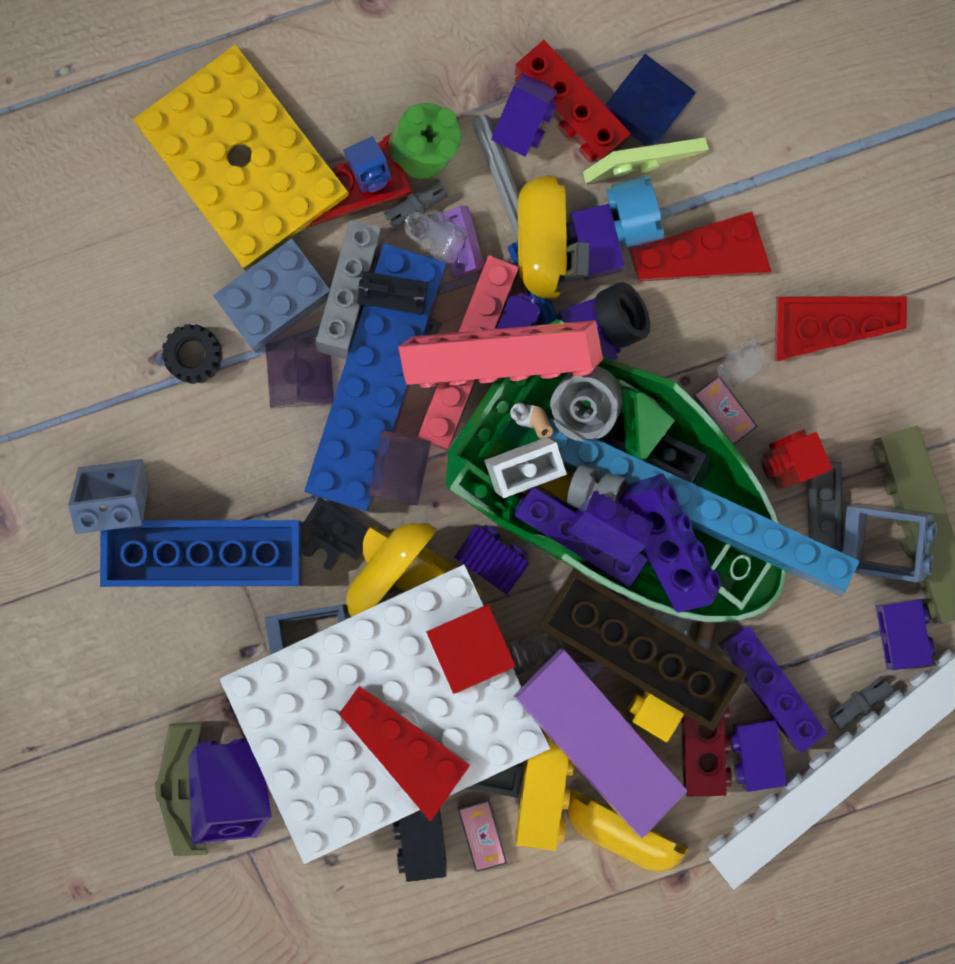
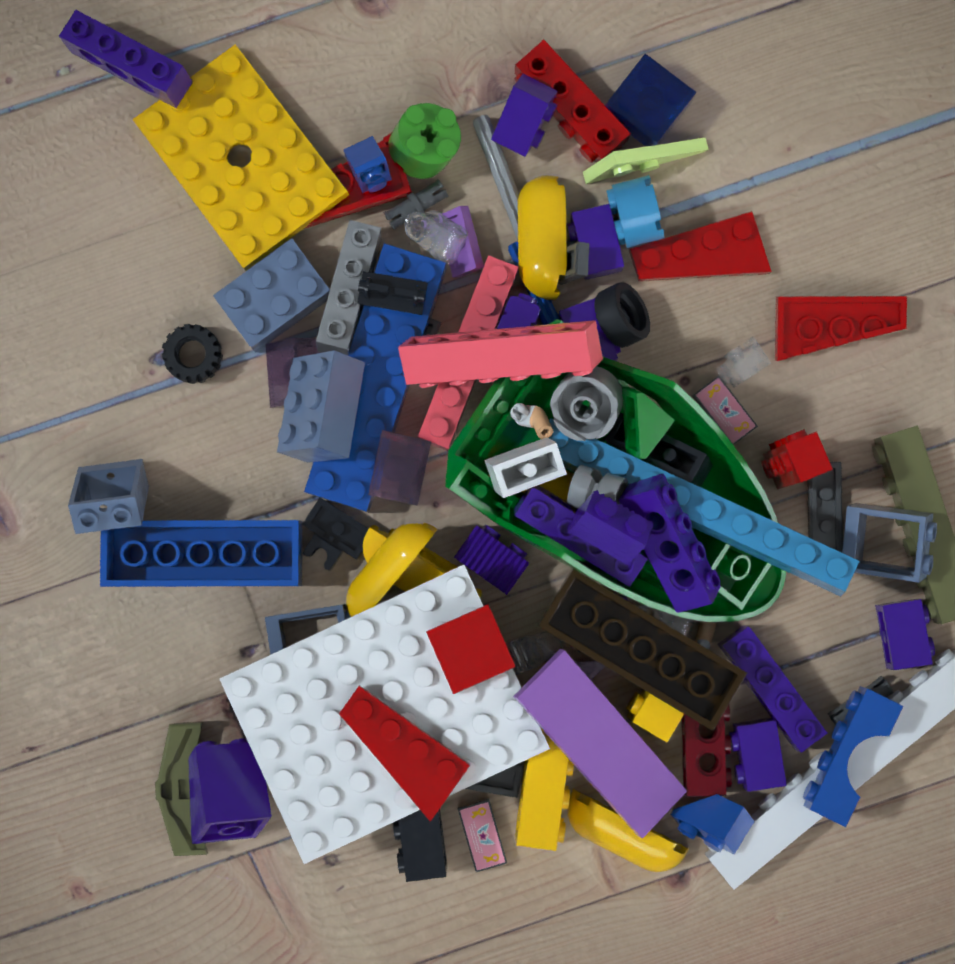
none -> dark purple brick [59,10,193,108]
none -> sand blue brick [277,350,365,463]
none -> blue slope [670,794,754,854]
none -> blue arch [803,686,903,827]

